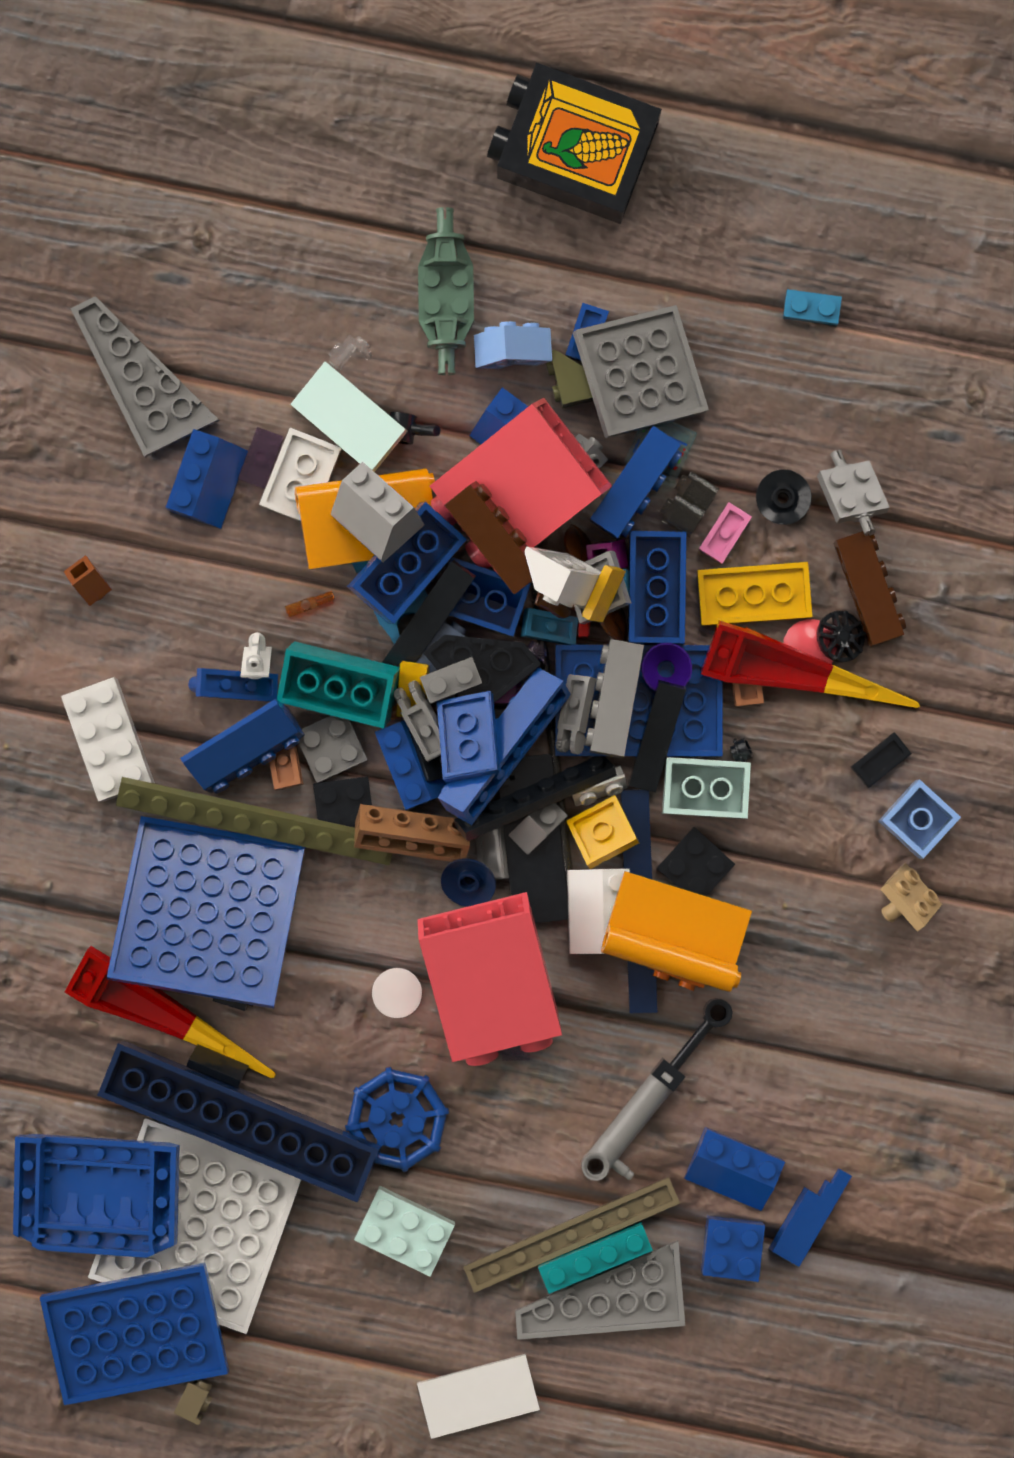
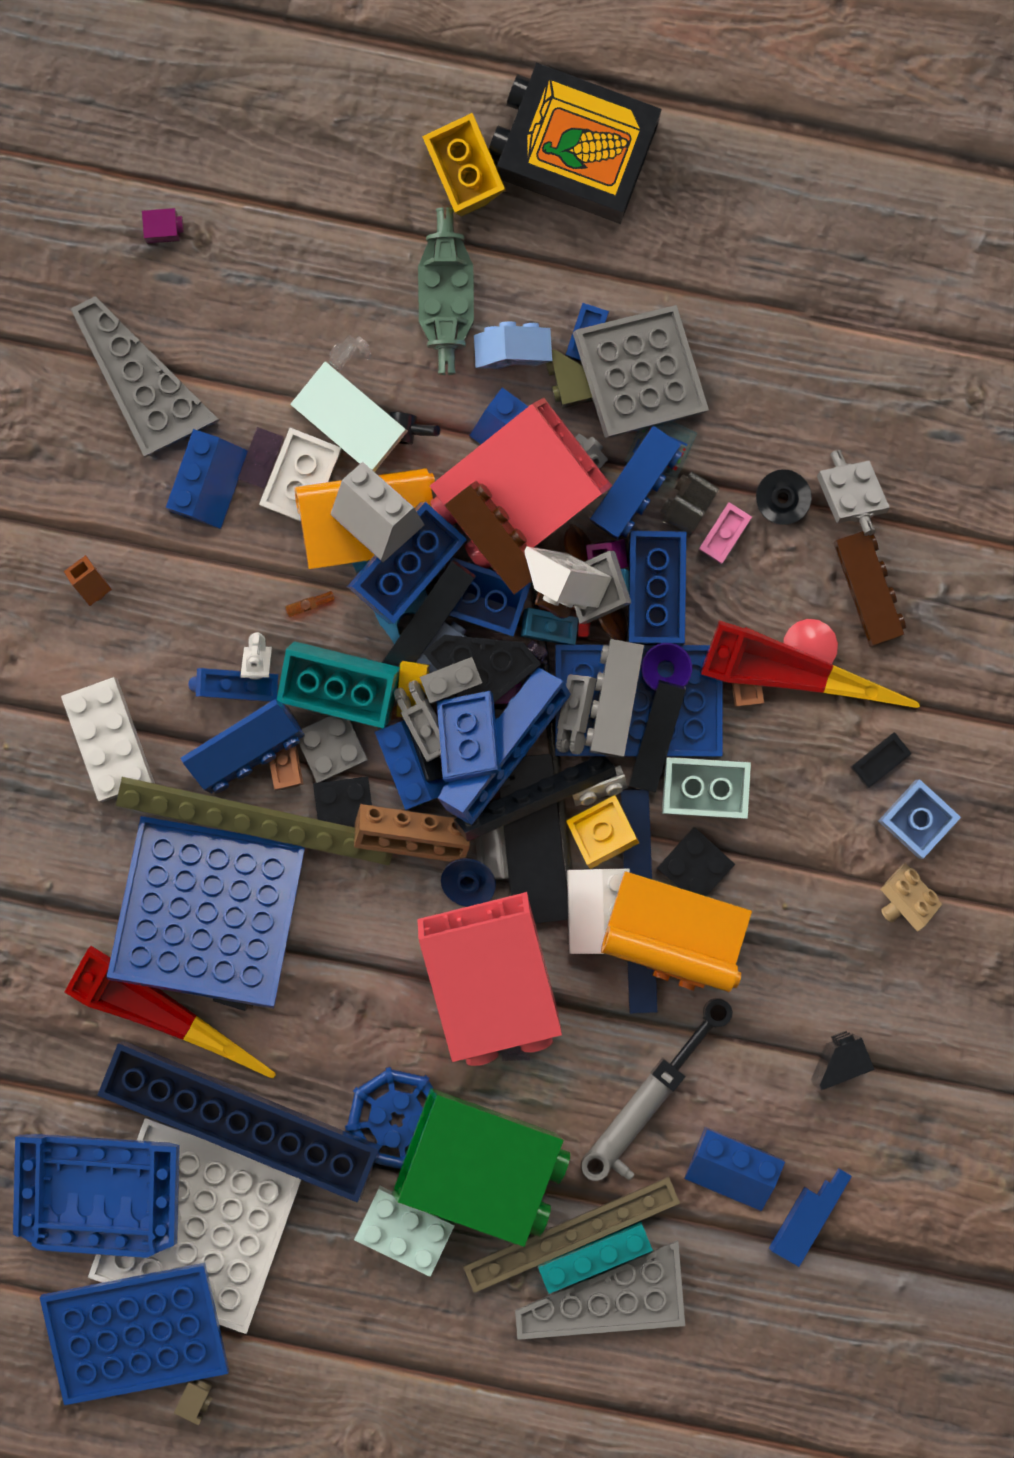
black tile [186,1044,249,1088] -> none
white sticker [372,968,422,1018] -> none
white tile [417,1354,540,1439] -> none
light grey slope [508,803,568,855] -> none
yellow tile [582,565,626,622] -> none
yellow plate [697,562,813,626] -> none
blue brick [701,1215,765,1282] -> none
black plate [730,737,753,762] -> none
dark azure plate [783,289,842,326] -> none
black wheel [817,611,866,663] -> none
none -> magenta brick [142,208,184,244]
none -> green brick [391,1088,570,1247]
none -> yellow slope [422,113,506,217]
none -> black slope [811,1031,875,1091]

